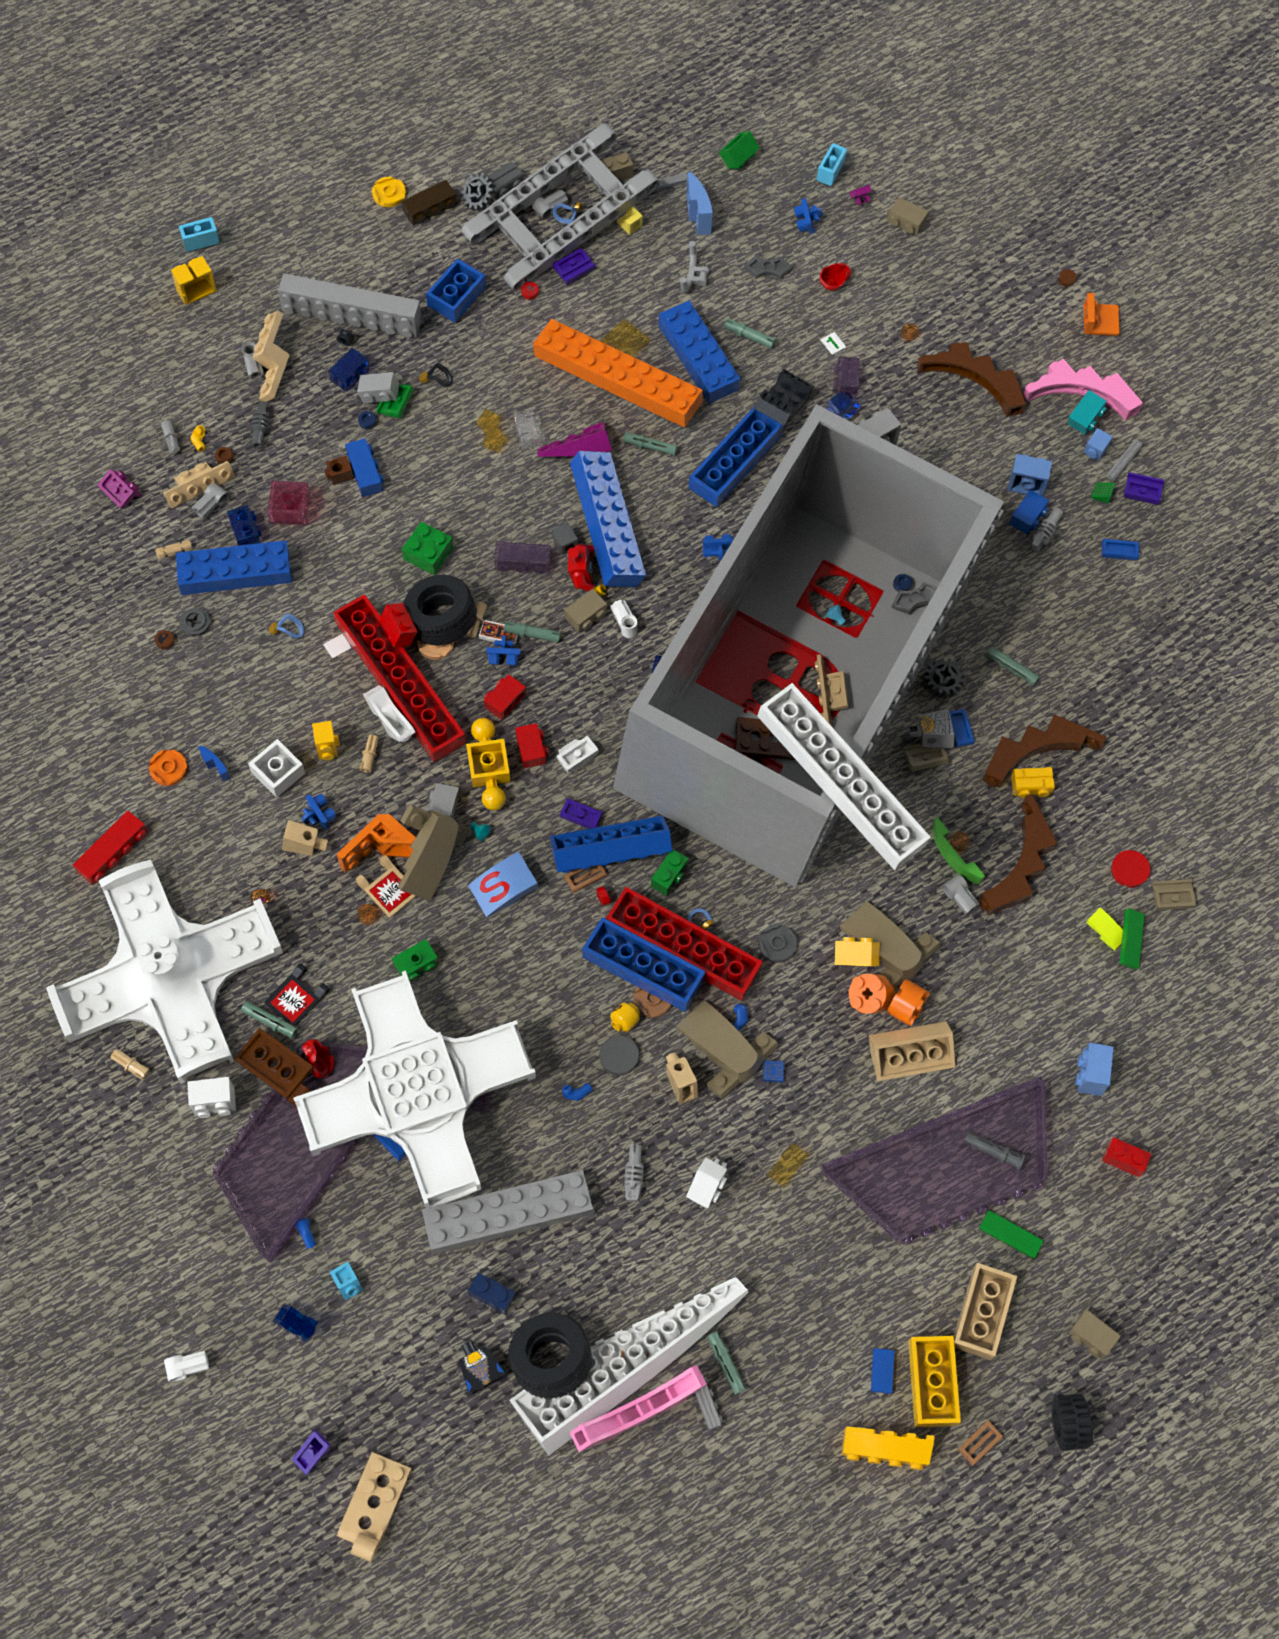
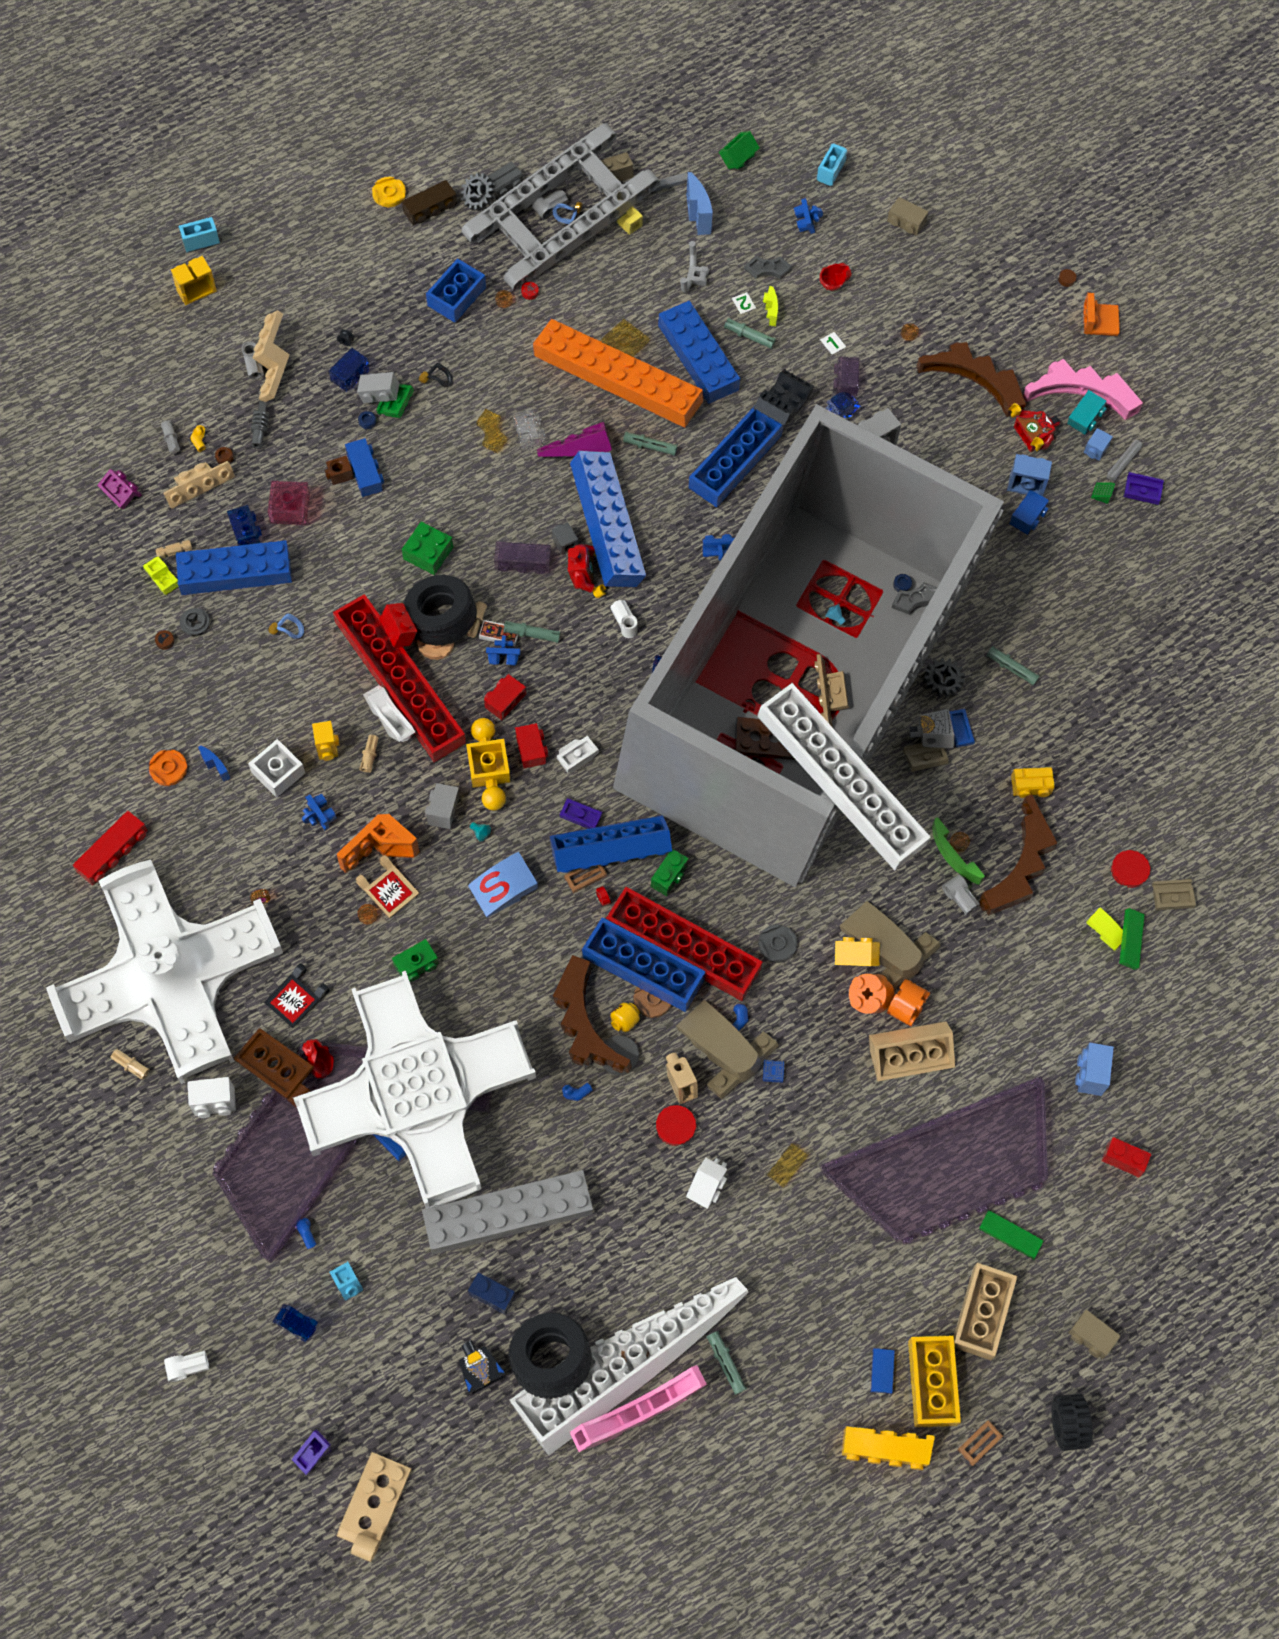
light grey piece [192,483,229,518] -> none
sand green pin [241,1001,298,1039] -> none
light grey brick [278,274,422,338] -> none
tan torso [282,820,328,856] -> none
white sticker [323,634,352,658] -> none
dark tan slope [398,804,470,901] -> none
dark purple plate [553,248,595,285] -> none
dark tan brick [564,589,607,633] -> none
light grey hinge [624,1144,644,1202] -> none
medium blue piece [687,908,715,930] -> none
light grey piece [695,1374,723,1431] -> none
magenta tile [849,185,872,205] -> none
dark grey pin [964,1131,1026,1171] -> none
reddish brown arch [982,714,1106,788] -> none
light grey hinge [1032,508,1063,552] -> none
blue tile [1101,539,1139,560] -> none
none -> neon yellow slope [143,556,179,595]
none -> clear orange tile [495,290,513,308]
none -> reddish brown arch [553,955,632,1073]
none -> red tile [656,1105,696,1146]
none -> white sticker [732,293,756,314]
none -> neon yellow slope [763,286,778,326]
none -> torso [1008,403,1060,452]

